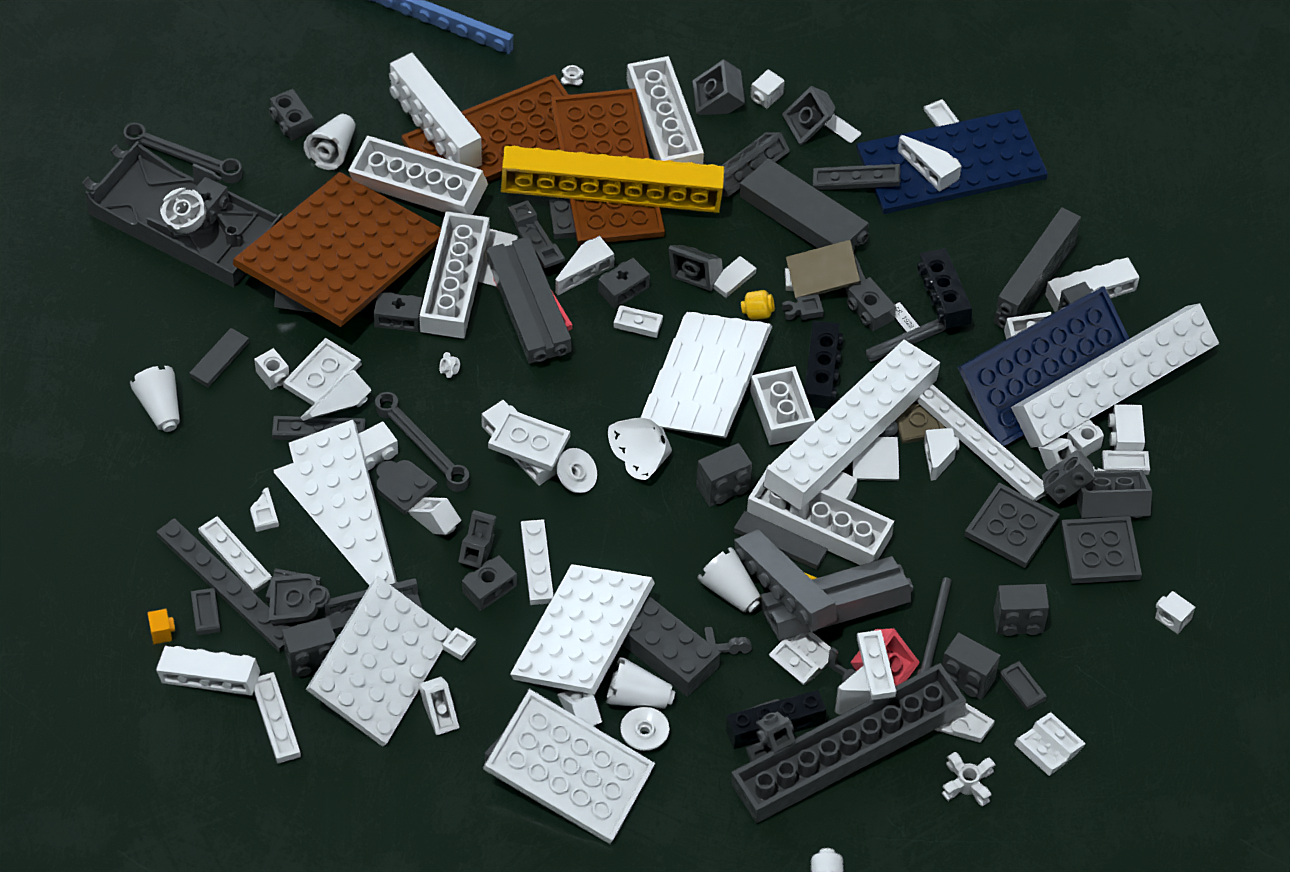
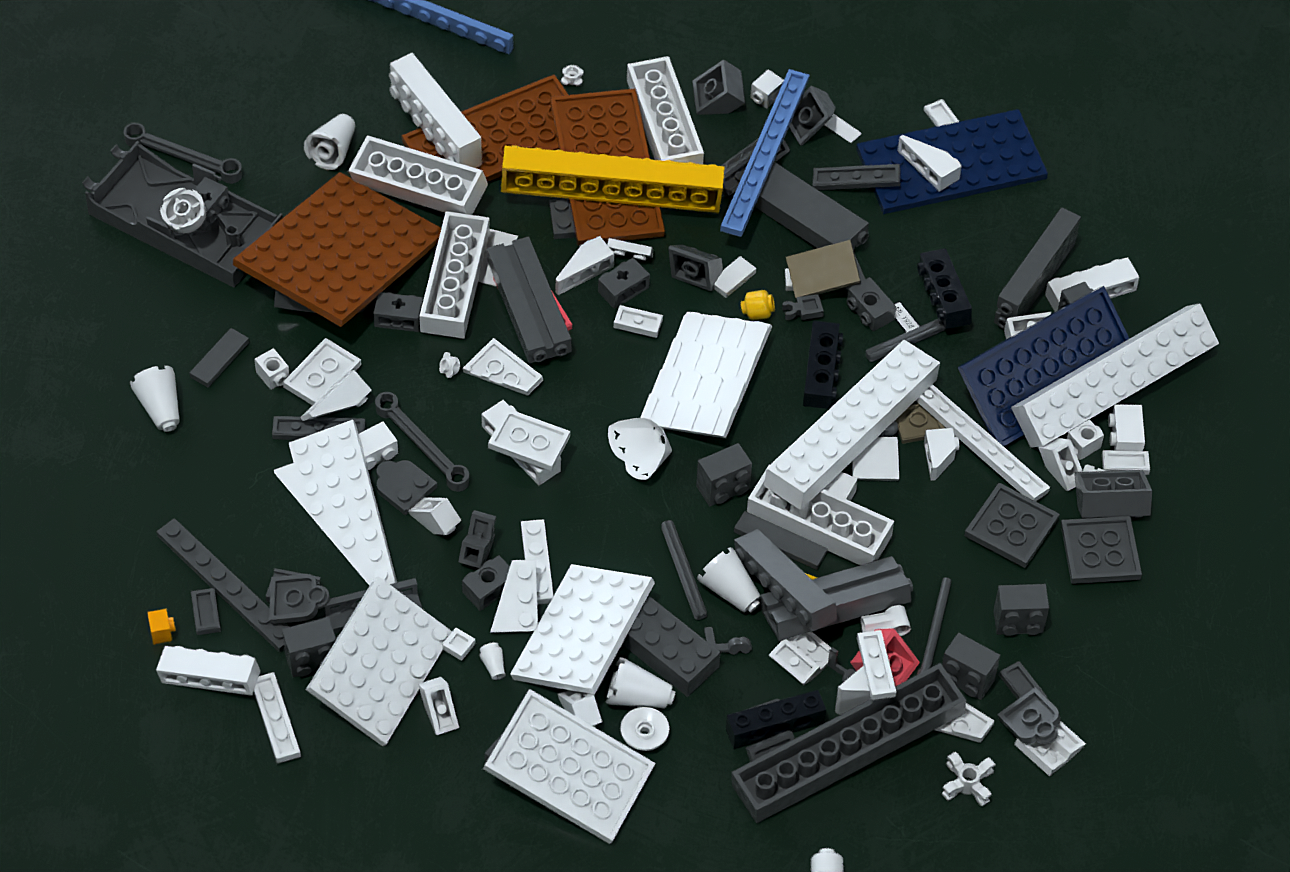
white tile [198,516,272,594] -> none
white tile [250,488,279,532] -> none
dark grey brick [269,89,314,141] -> none
dark grey slope [508,200,565,268] -> none
white dish [556,448,597,493] -> none
white brick [750,366,815,445] -> none
dark grey brick [756,711,796,752] -> none
dark grey brick [1042,449,1095,504] -> none
white brick [1155,591,1195,634] -> none
none -> white wing [463,338,543,395]
none -> white cone [479,643,506,680]
none -> white wing [490,560,538,633]
none -> white plate [607,238,654,261]
none -> dark grey axle [661,520,707,620]
none -> medium blue plate [721,69,809,237]
none -> white piece [861,605,911,636]
none -> dark grey plate [997,687,1061,744]

